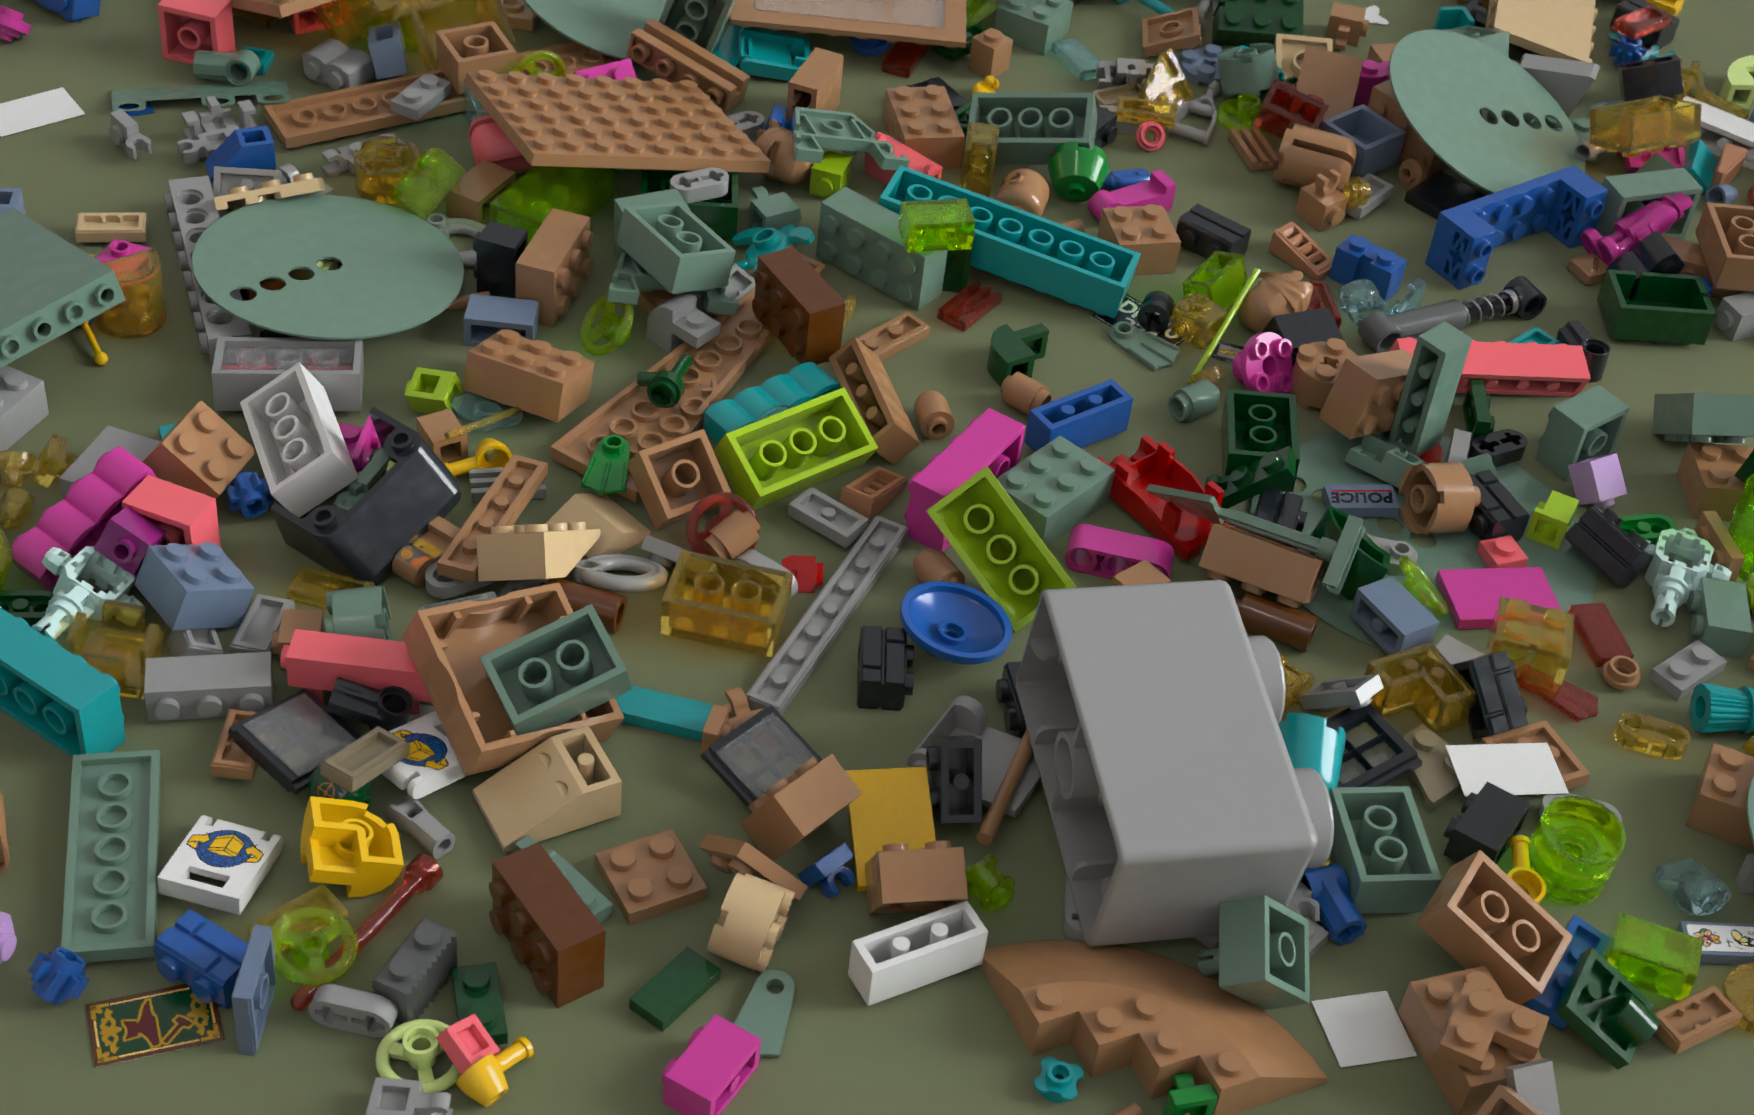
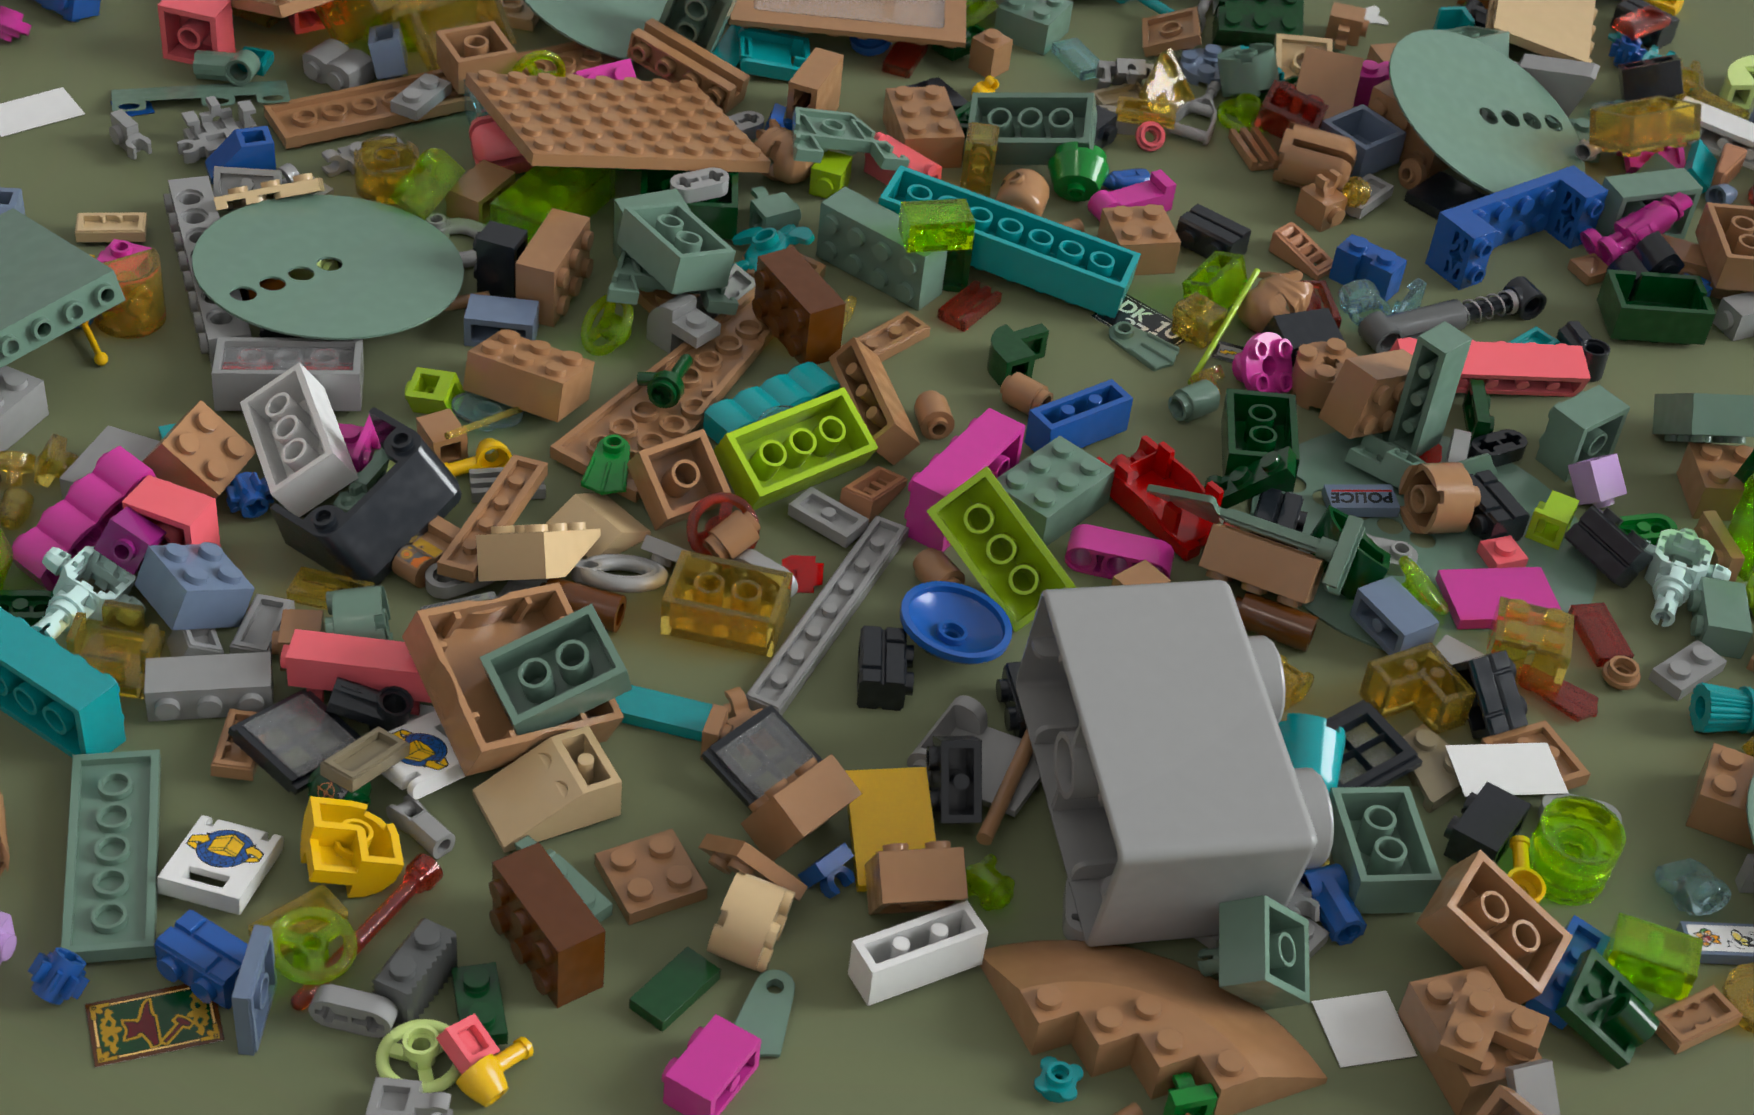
black wheel [1137,291,1175,332] -> none
light grey plate [1298,674,1384,712] -> none
clear yellow beam [1613,712,1692,760] -> none

